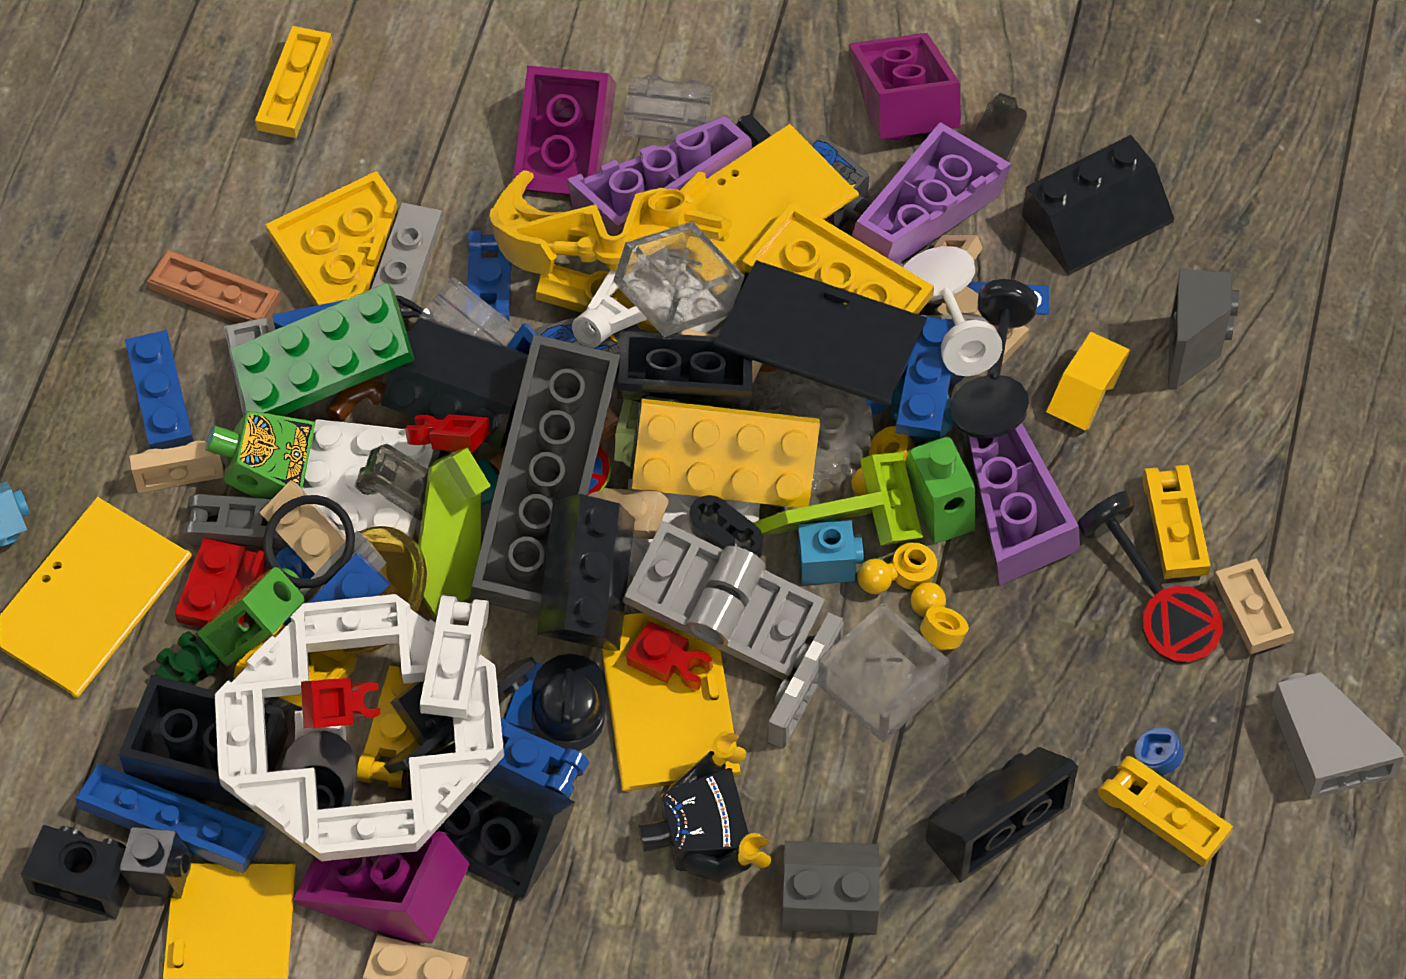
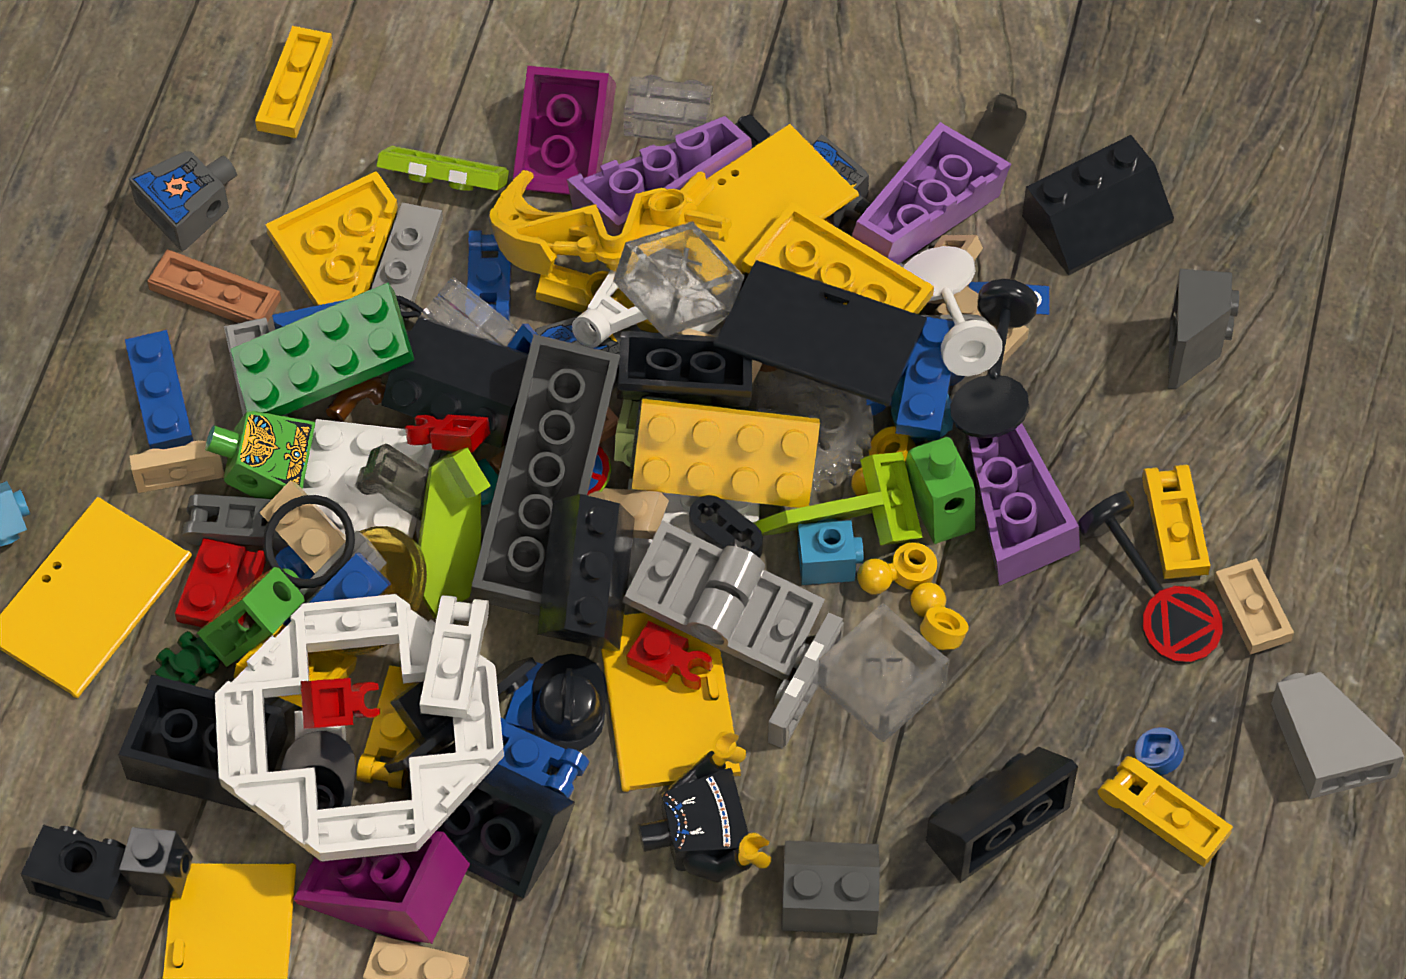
blue plate [76,763,265,874] -> none
magenta slope [849,33,961,141] -> none
yellow slope [1046,332,1131,430] -> none
none -> dark grey torso [129,151,237,252]
none -> lime plate [377,146,509,191]

